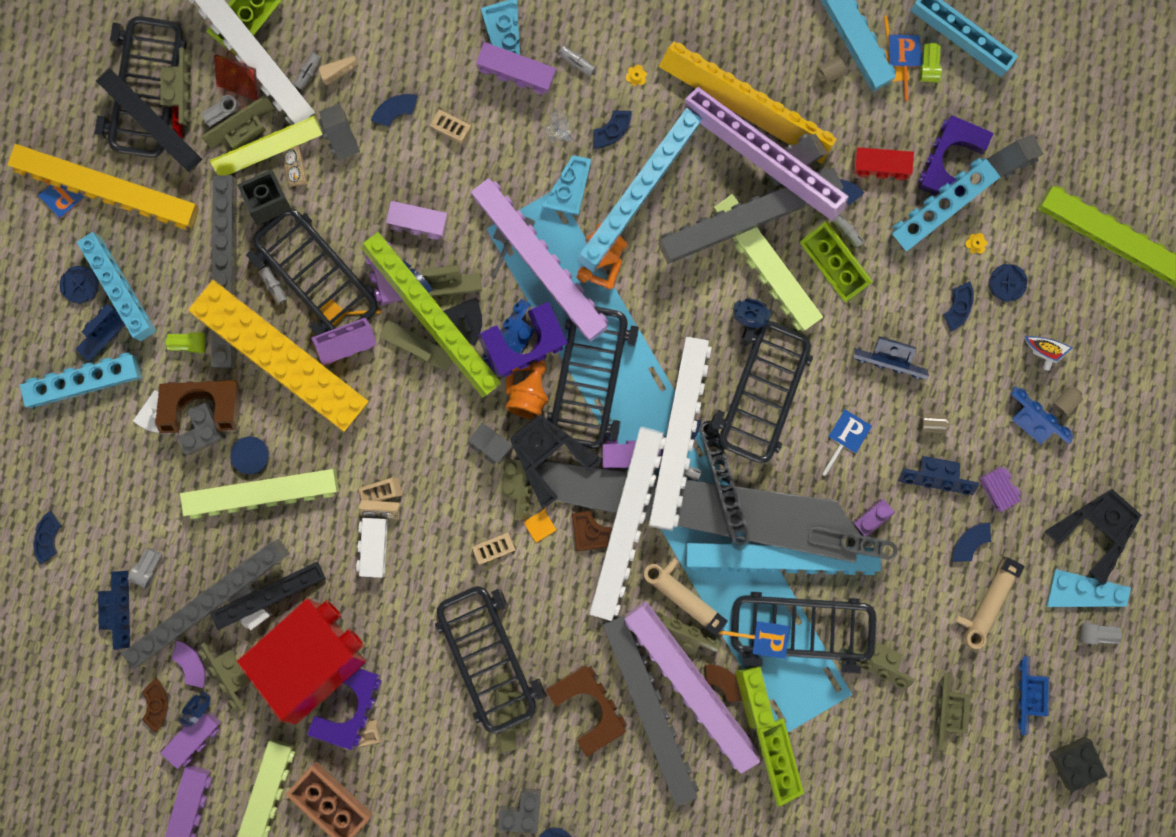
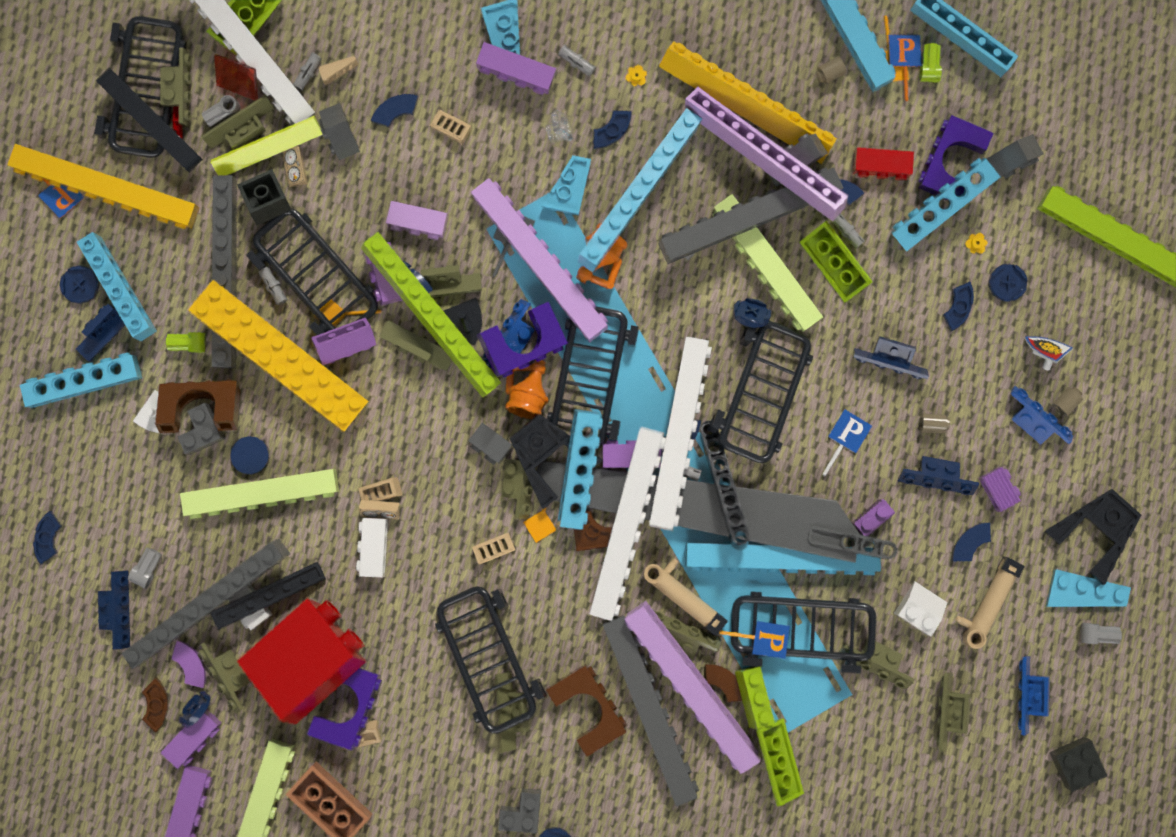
none -> medium azure brick [557,409,603,530]
none -> white slope [894,581,947,636]

